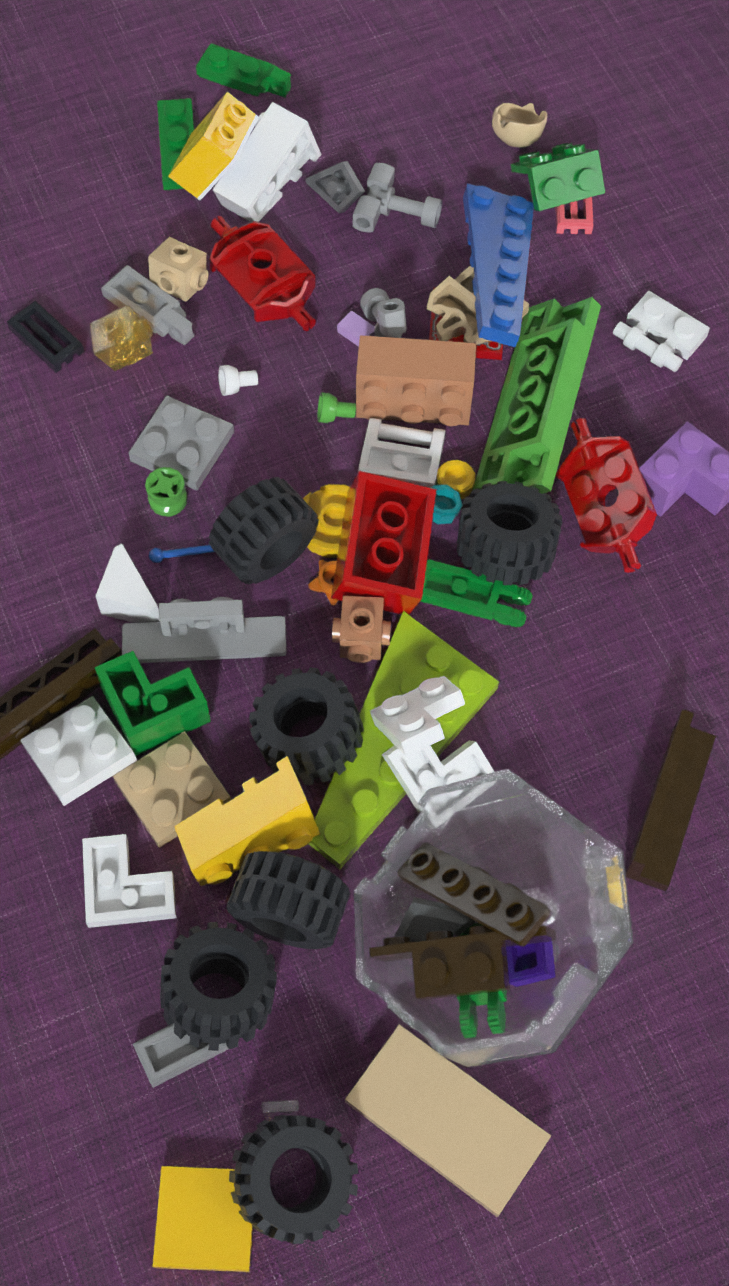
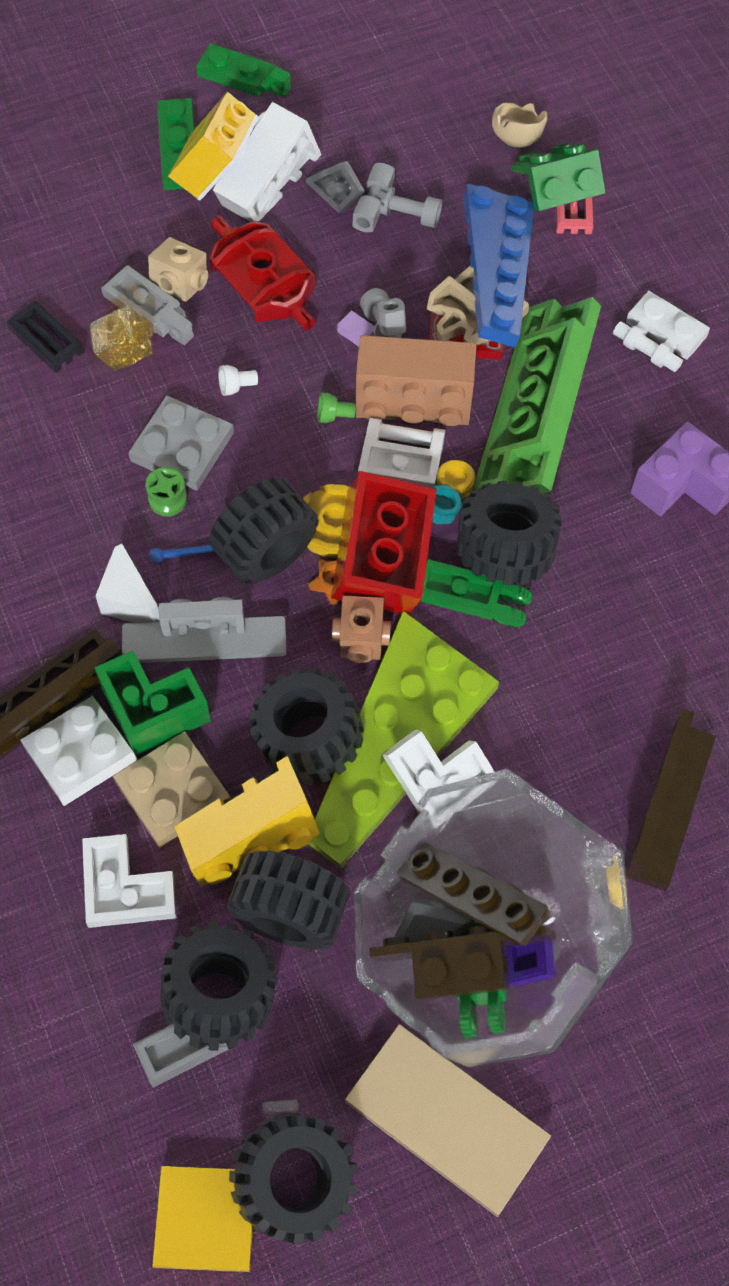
white plate [370,676,465,757] -> none
red plate [555,418,657,573] -> none

